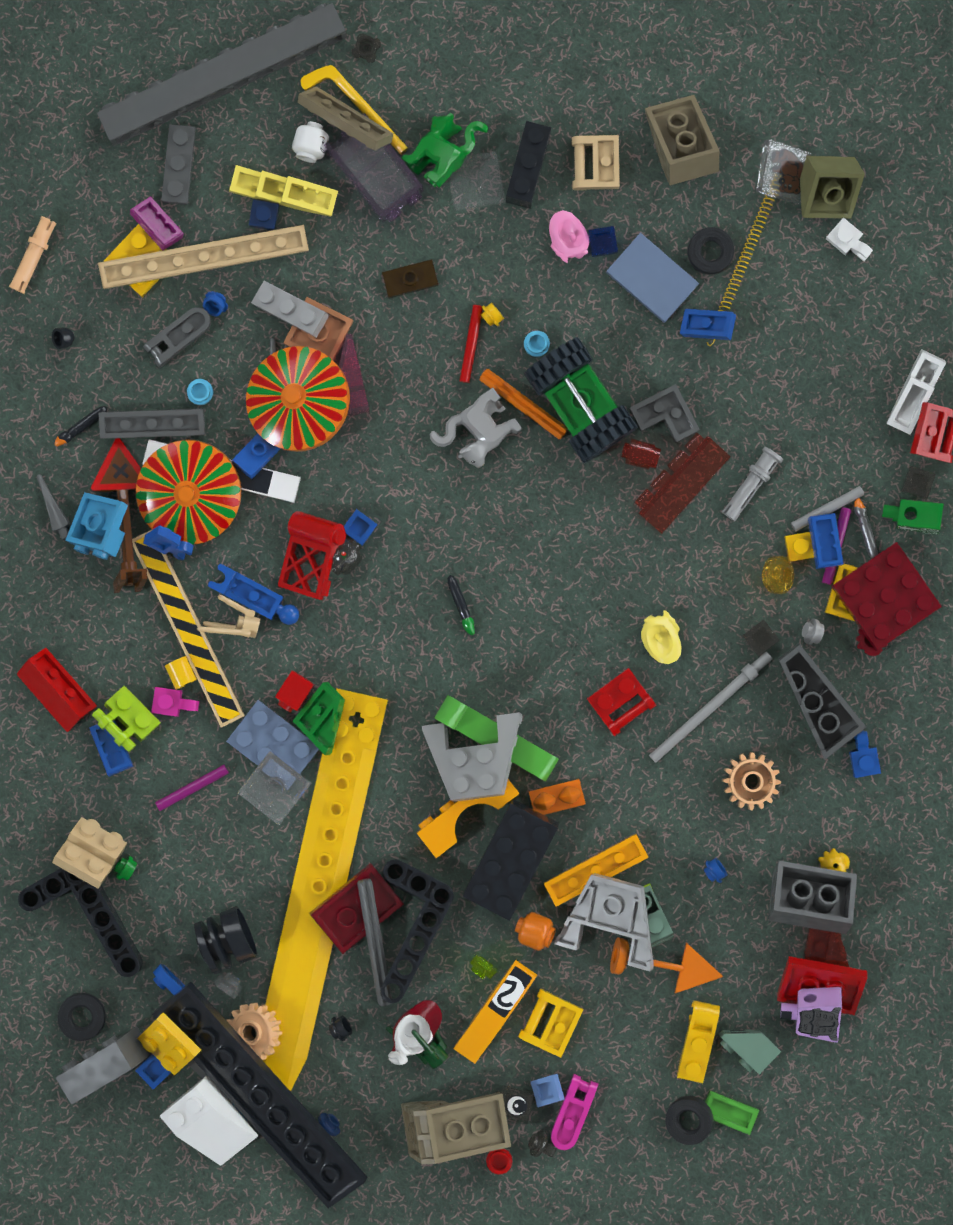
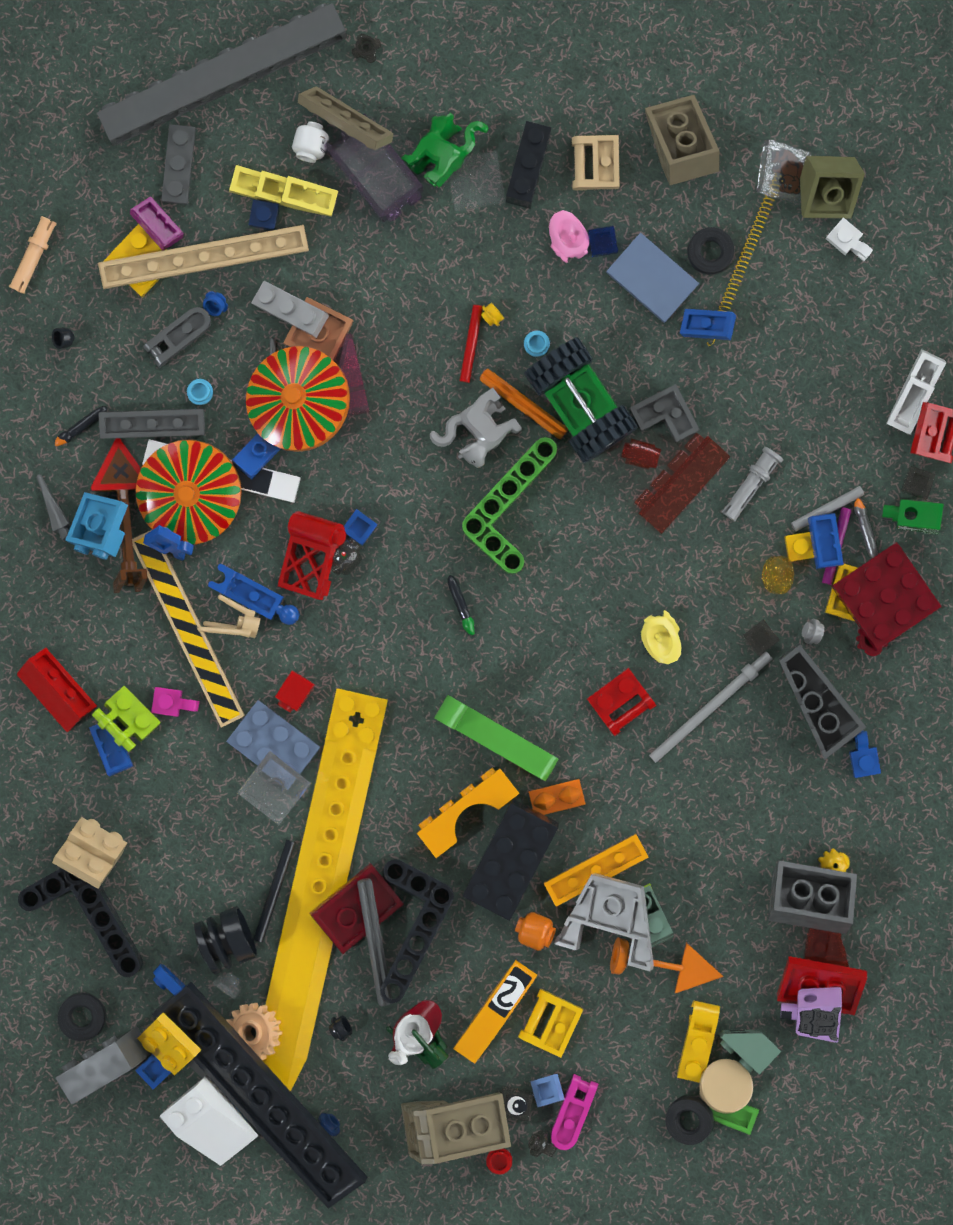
green plate [114,855,137,881] -> none
magenta bar [155,764,229,811] -> none
yellow beam [165,656,197,690] -> none
green wing [293,682,345,755] -> none
yellow piece [301,65,408,155] -> none
dark brown plate [382,259,439,299] -> none
light grey wing [422,712,522,802] -> none
clear neon green plate [470,952,497,980] -> none
blue plate [704,858,727,883] -> none
light nougat gear [722,752,781,810] -> none
none -> black bar [253,839,296,943]
none -> bright green beam [462,437,557,575]
none -> tan tile [699,1059,753,1114]

